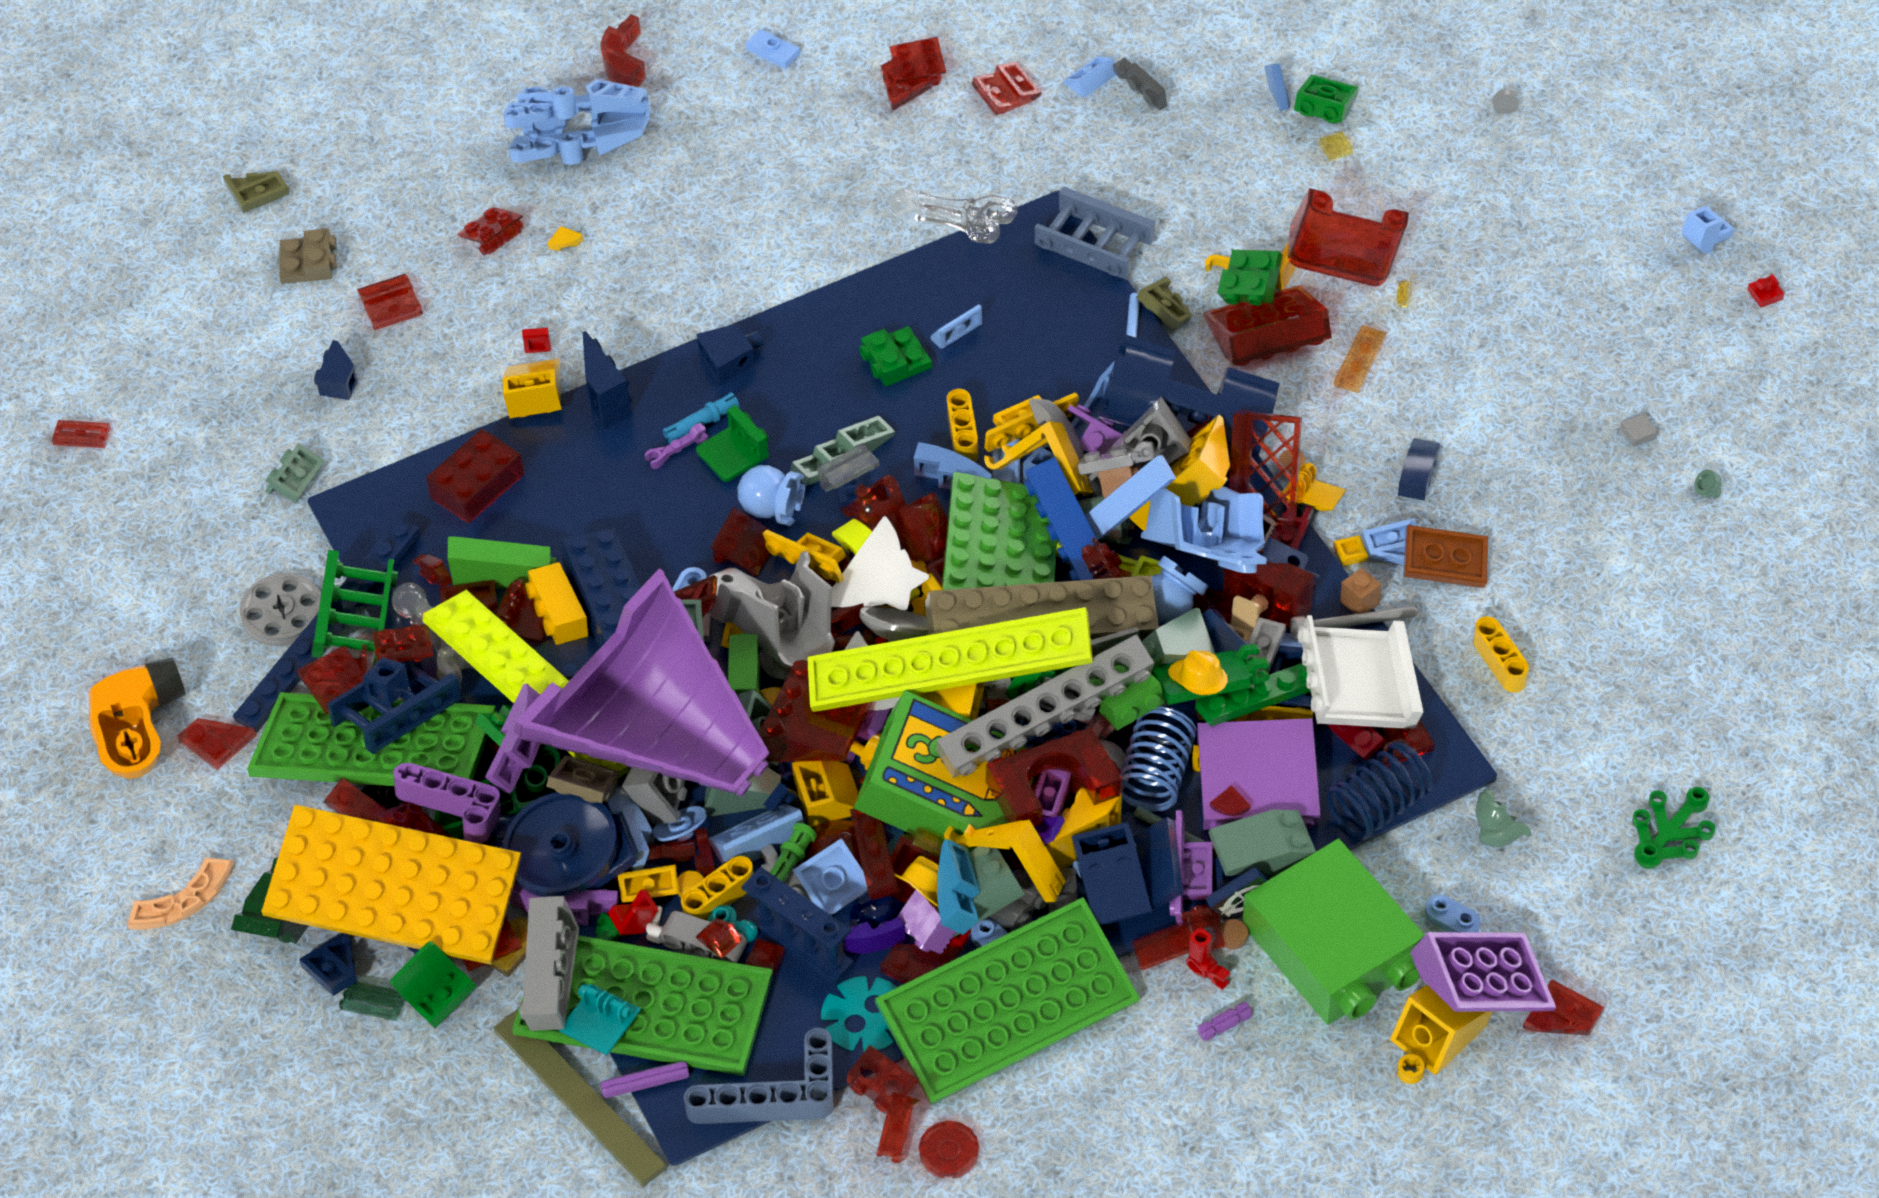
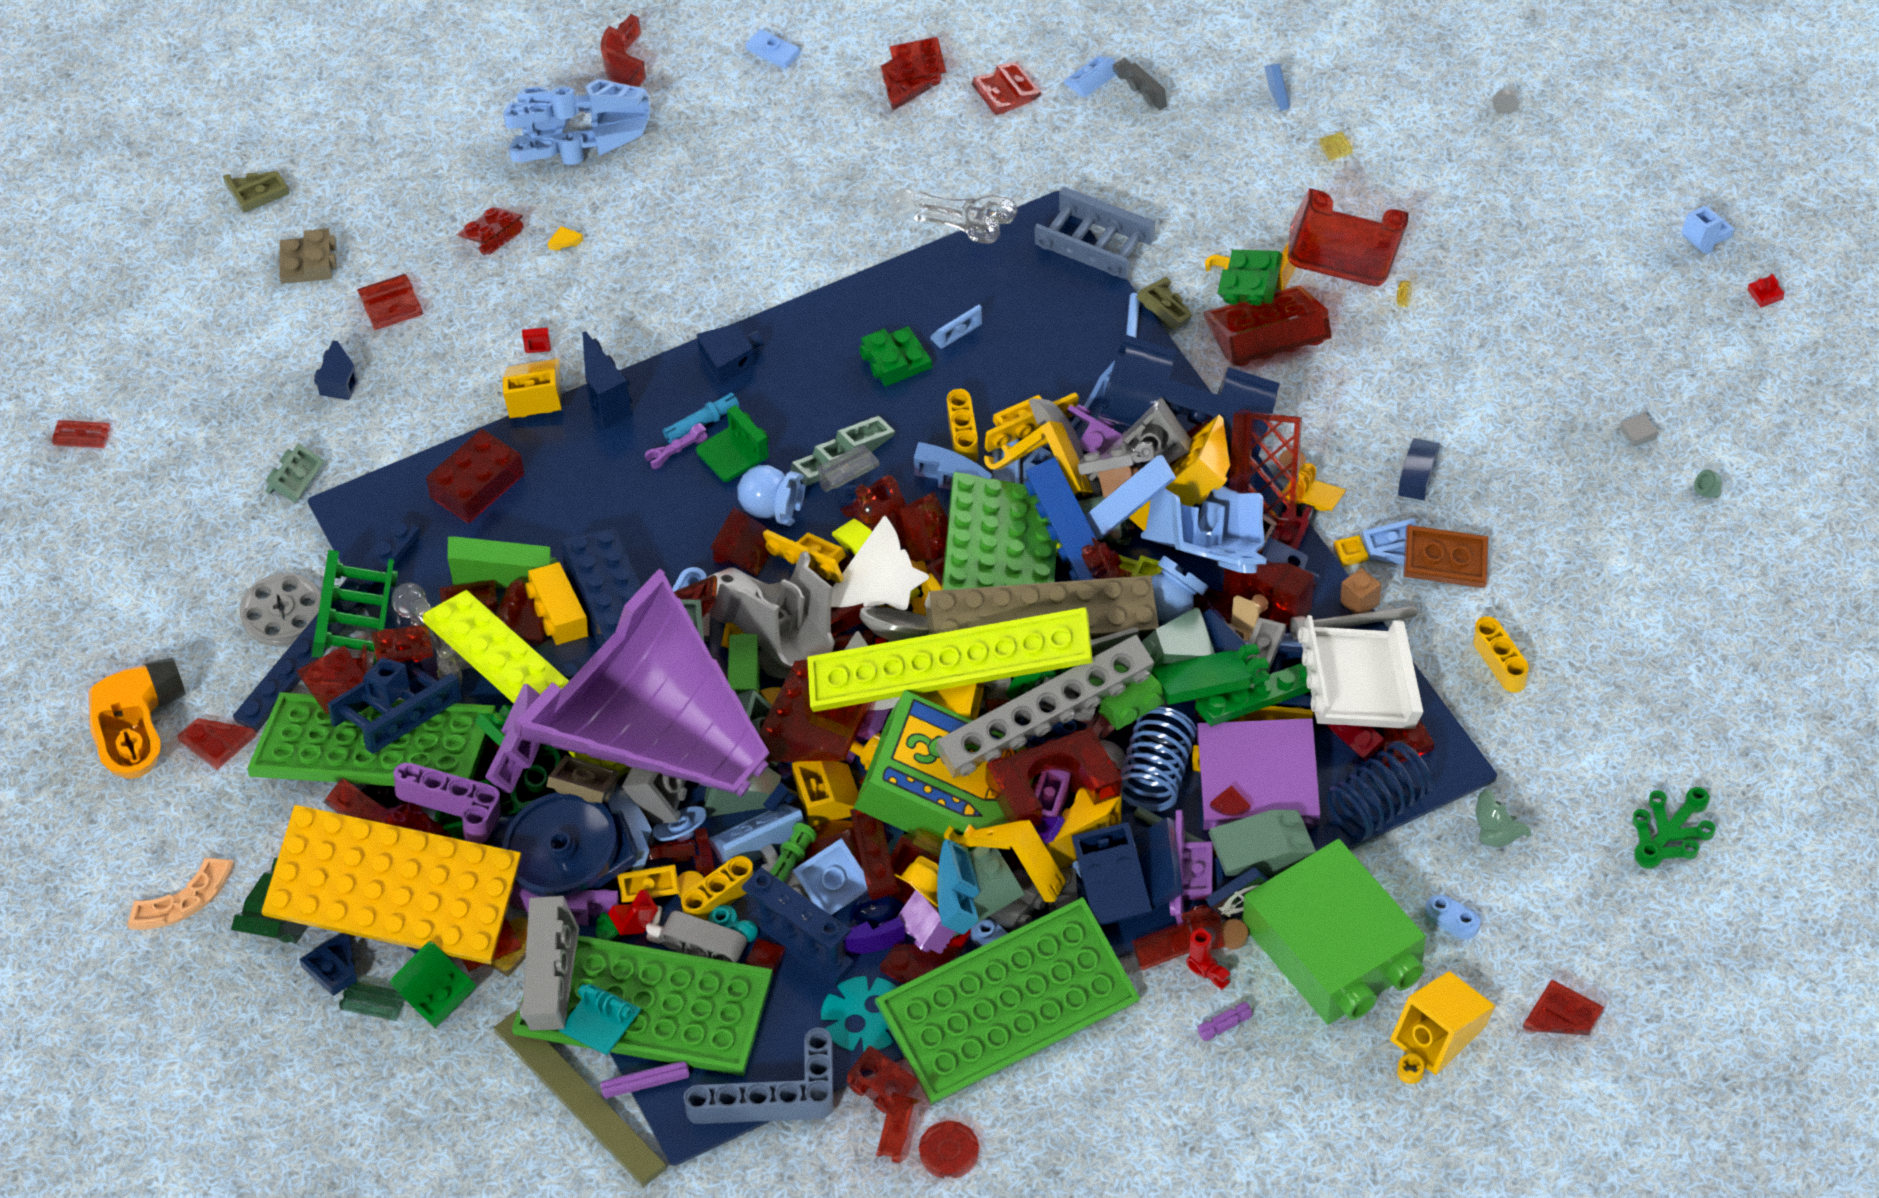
clear red plate [412,554,453,588] -> none
clear red slope [696,918,741,958] -> none
yellow piece [1168,650,1228,695] -> none
green plate [1294,74,1359,123] -> none
clear orange tile [1334,325,1386,393] -> none
medium lavender slope [1410,932,1556,1012] -> none

